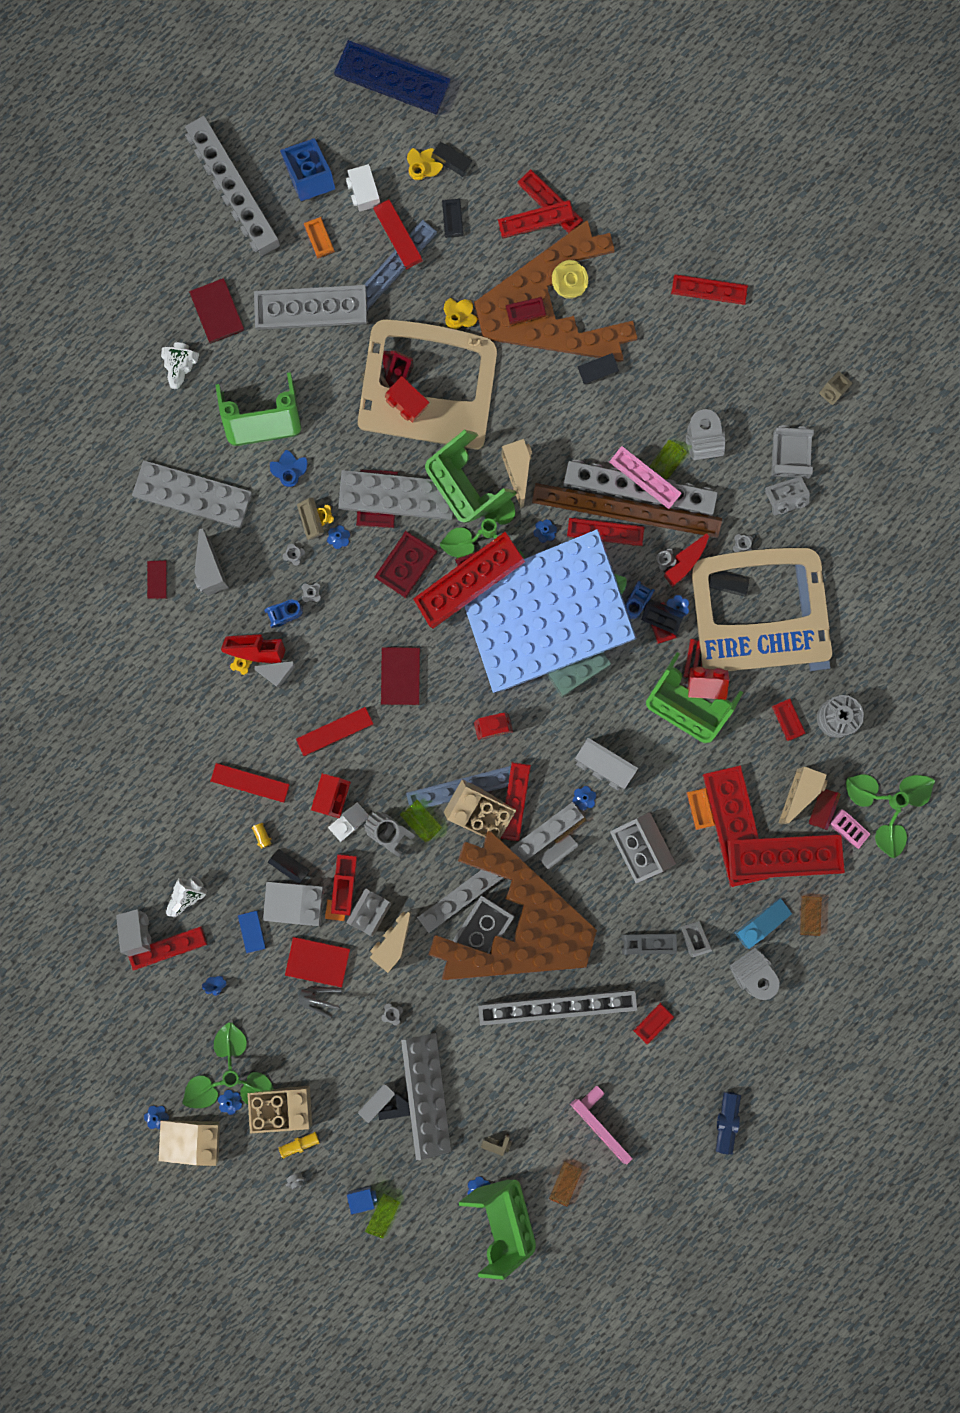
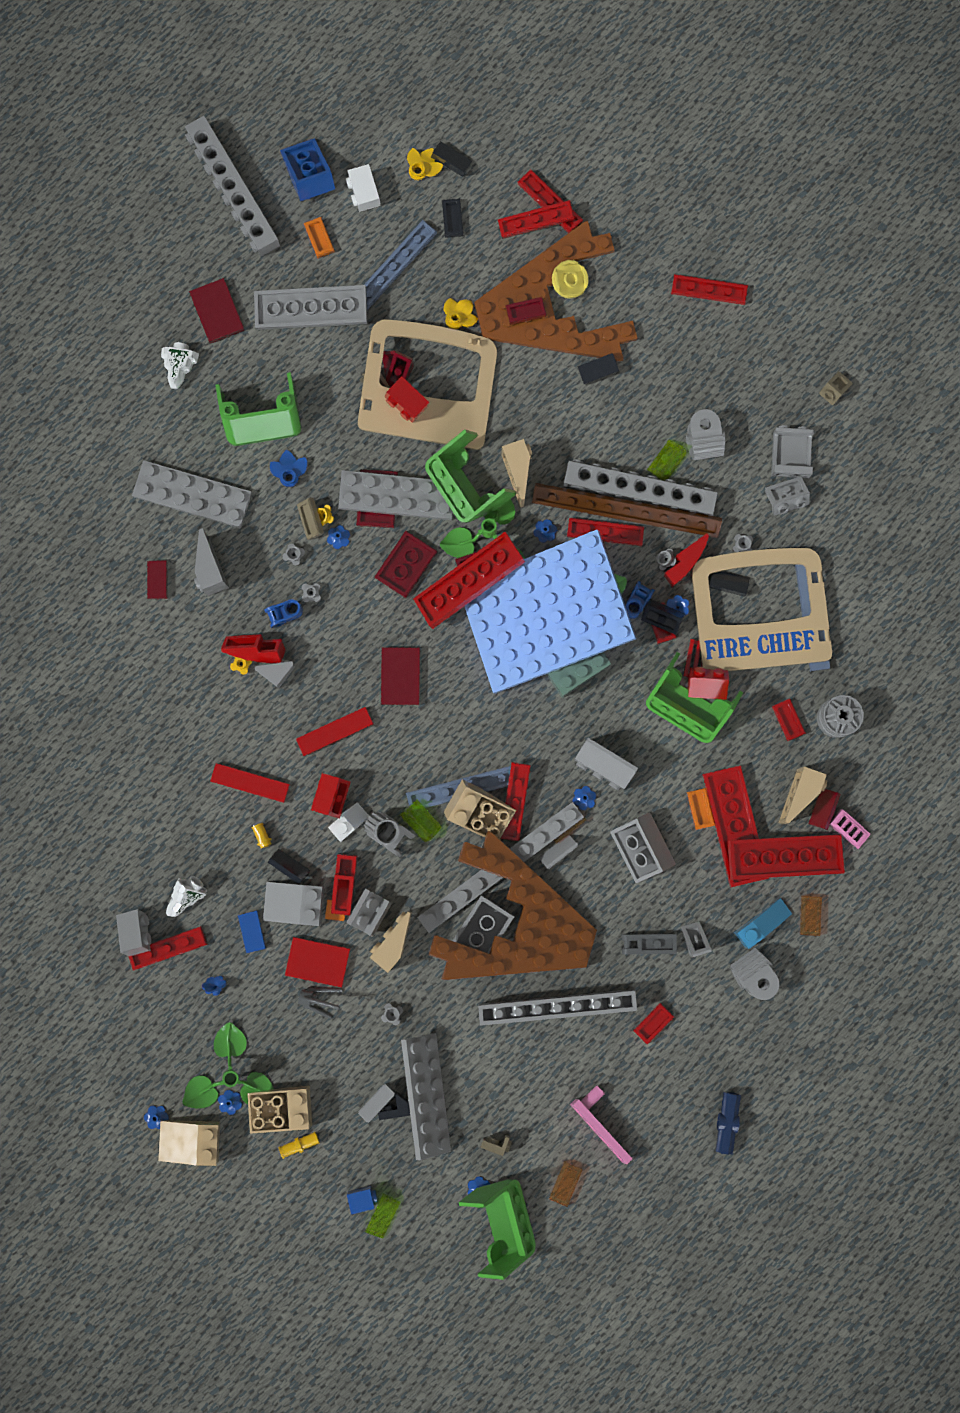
light grey plate [286,1173,306,1190] -> none
clear blue plate [334,40,451,115] -> none
red tile [373,199,423,270] -> none
red torso [474,712,513,741] -> none
bright pink piece [609,446,682,509] -> none
bright green plant [846,775,935,858] -> none

